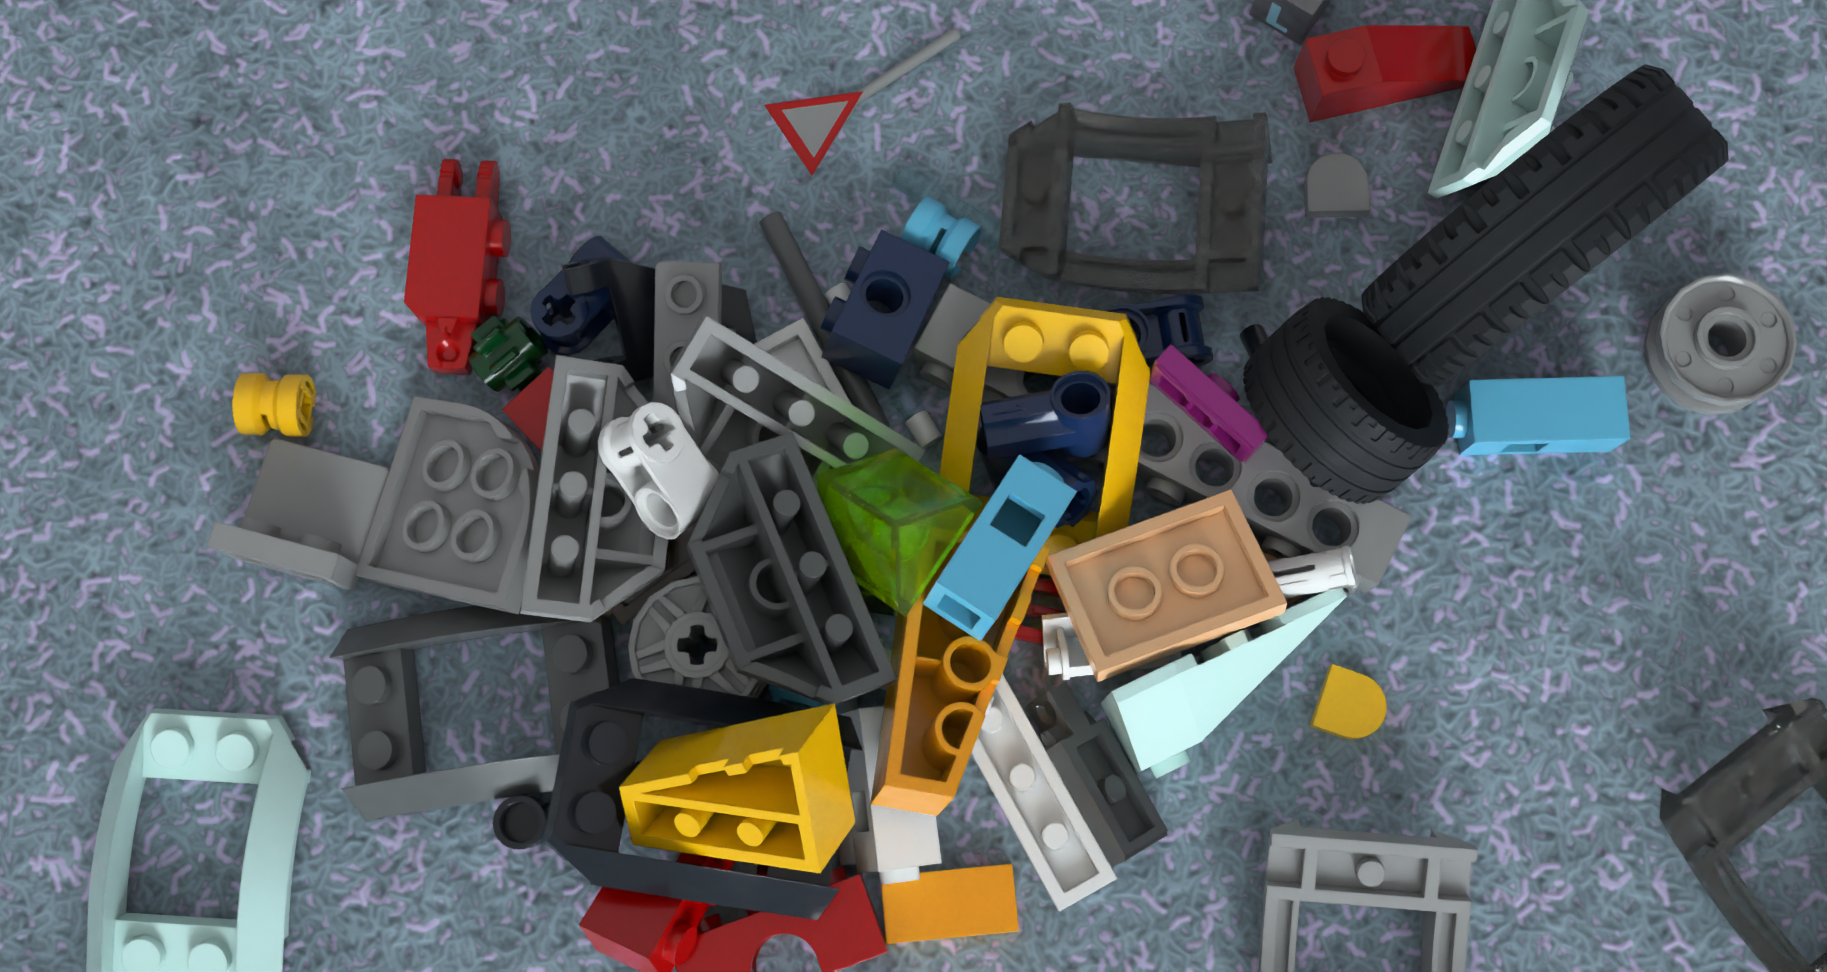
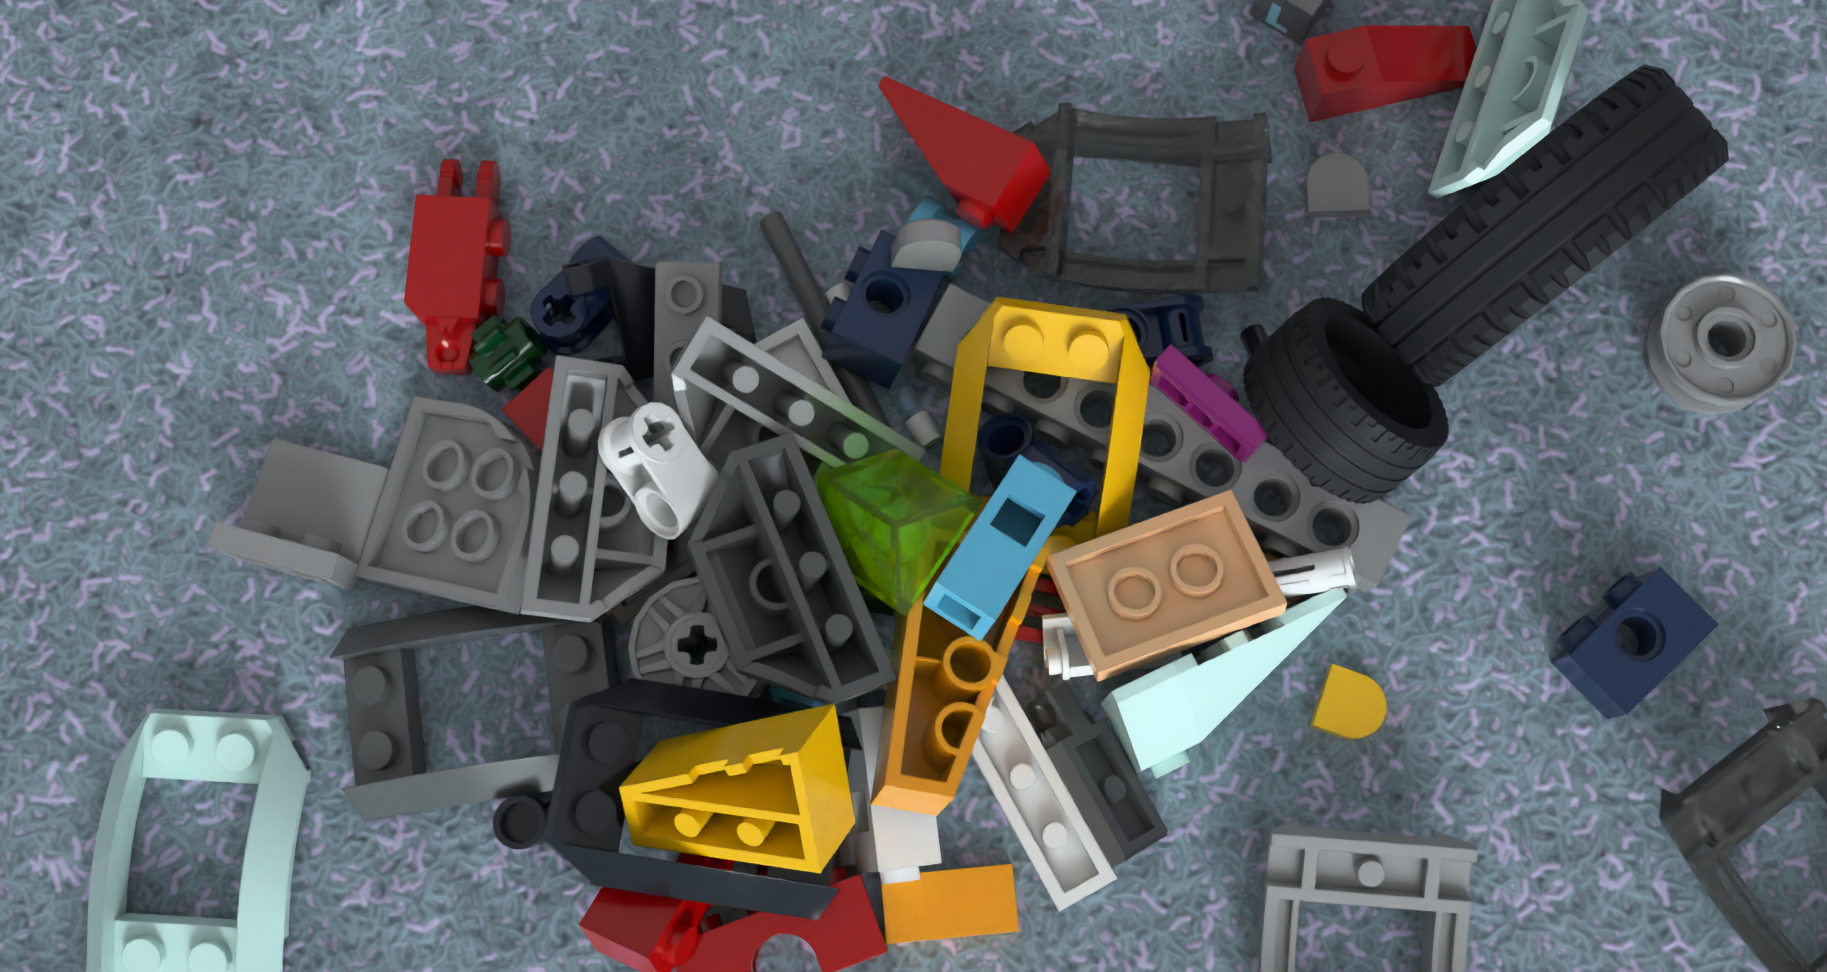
yellow wheel [232,372,316,437] -> none
light grey piece [764,29,961,176] -> none
dark blue piece [980,371,1111,460] -> none
medium azure brick [1446,376,1631,455] -> none
none -> red slope [878,76,1052,234]
none -> light grey tile [891,218,961,272]
none -> dark blue brick [1551,567,1719,719]

